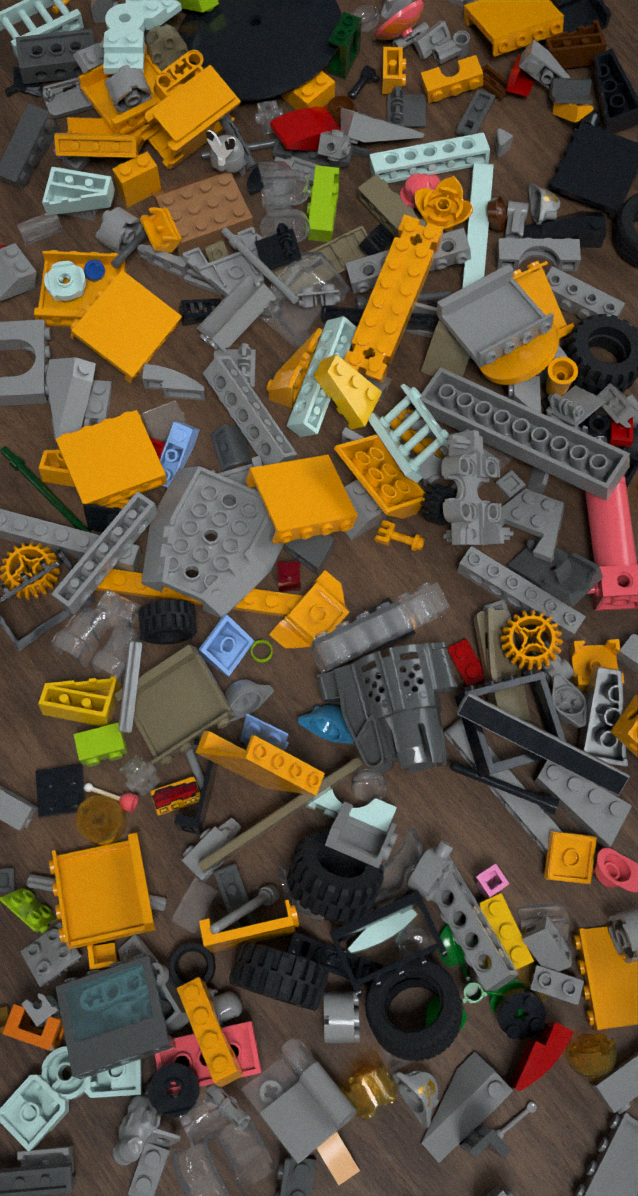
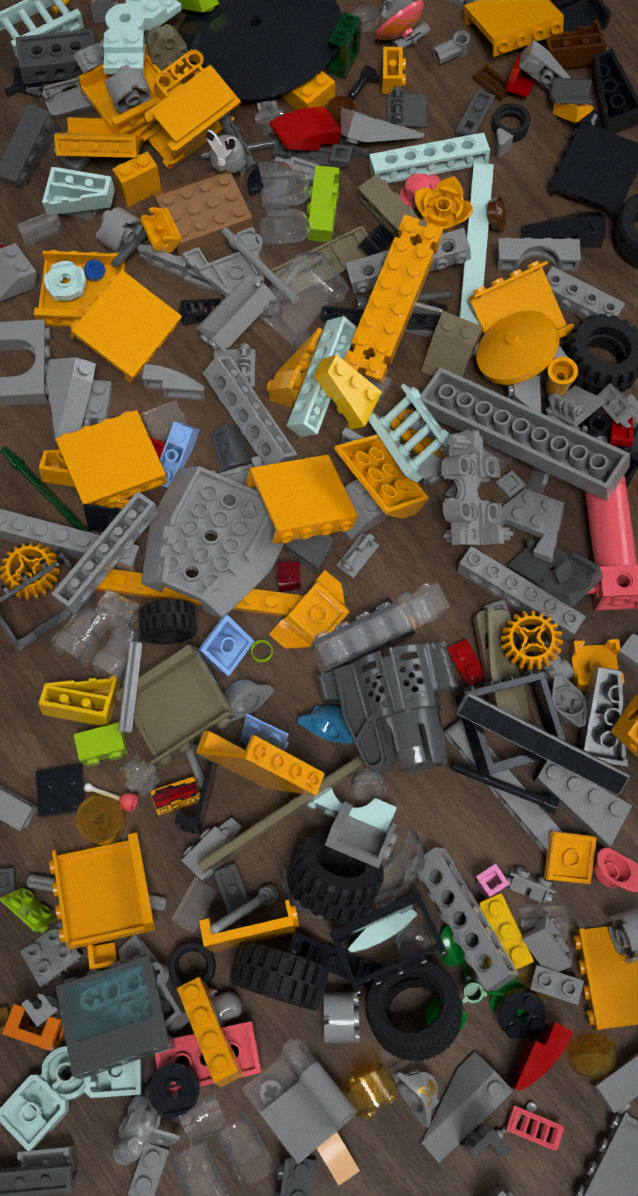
dark tan bracket [204,240,229,263] -> none
light grey pin [206,1084,250,1130] -> none
black hinge [255,223,302,270] -> none
light grey hinge [297,284,340,308] -> none
light grey brick [318,130,351,161] -> none
light orange hinge [374,520,425,552] -> none
light grey piece [408,840,454,901] -> none
light grey plate [413,20,451,59] -> none
light orange arch [421,55,483,104] -> none
black tyre [421,484,457,526] -> none
light grey panel [437,264,554,367] -> none
light grey piece [505,201,529,239] -> none
light grey hat [528,183,560,225] -> none
none -> light grey hinge [336,533,379,579]
none -> black tyre [492,103,530,142]
none -> coral slope [505,1105,564,1151]
none -> light grey hinge [507,867,556,904]

